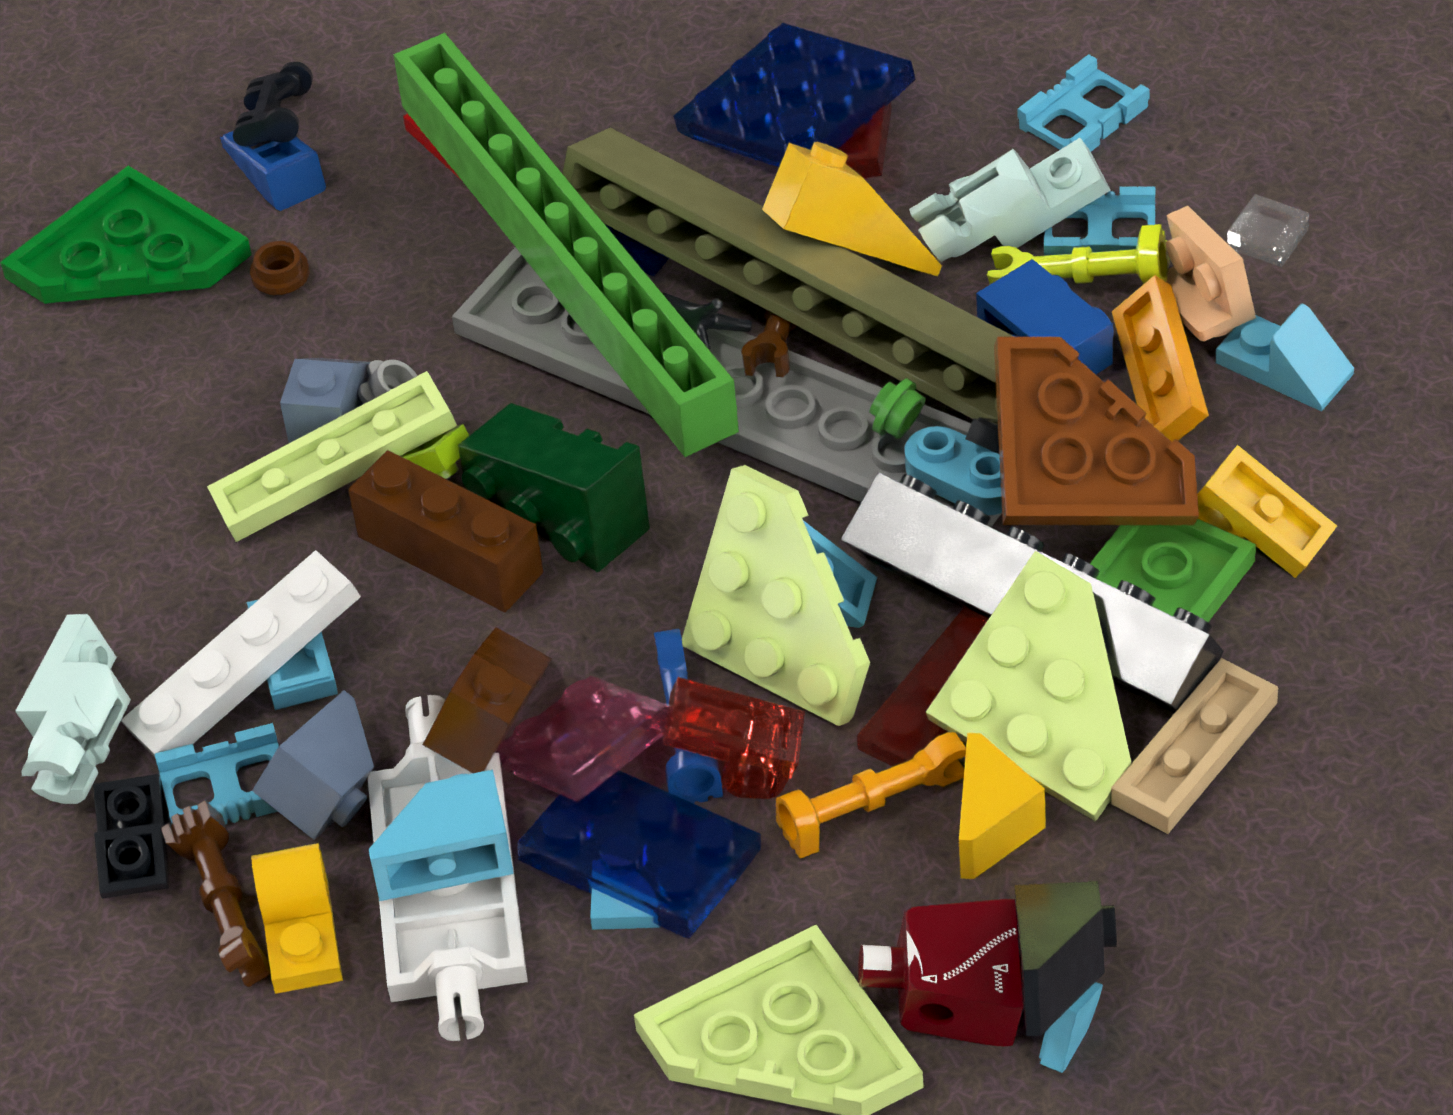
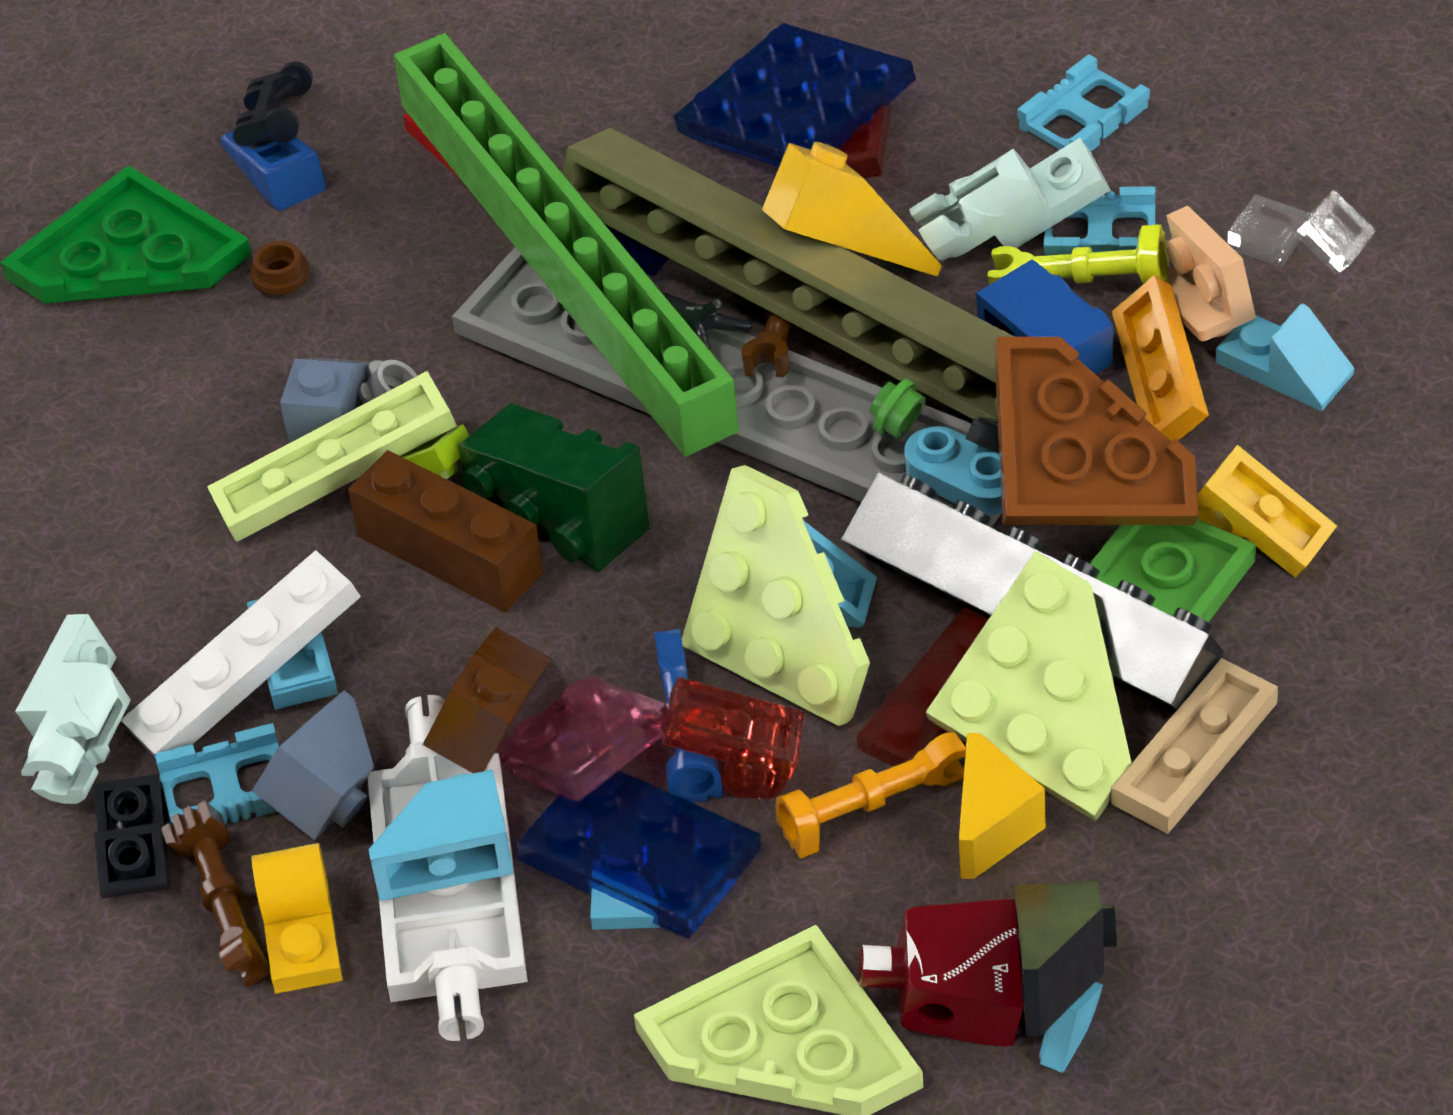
none -> clear plate [1294,189,1376,275]

